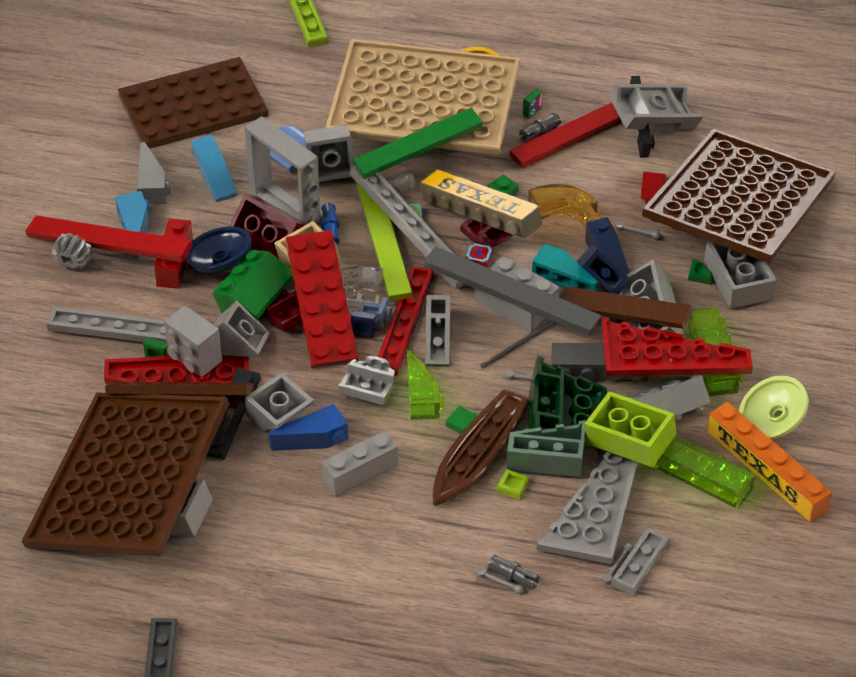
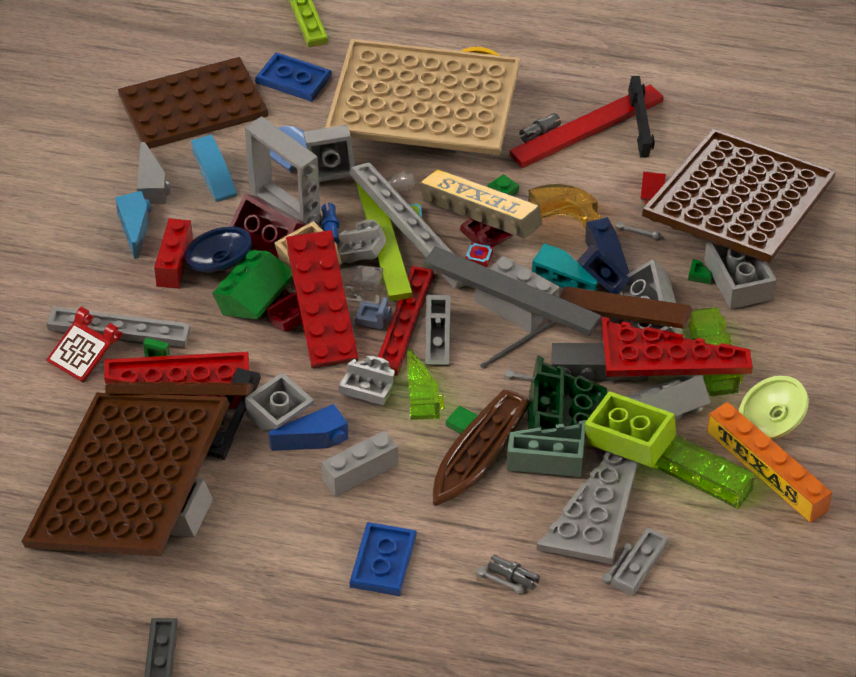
red tile [25,215,193,262] -> none
light grey gear [51,233,93,271] -> none
light grey brick [164,305,222,377] -> none
light grey slope [214,300,271,357] -> none
dark blue tile [351,310,376,338] -> none
green tile [353,107,483,179] -> none
lime tile [496,469,529,500] -> none
green tile [523,88,543,118] -> none
light grey piece [609,84,704,129] -> none
none -> flag [46,306,123,383]
none -> blue tile [255,52,332,102]
none -> light grey slope [338,220,386,263]
none -> blue tile [349,522,417,596]

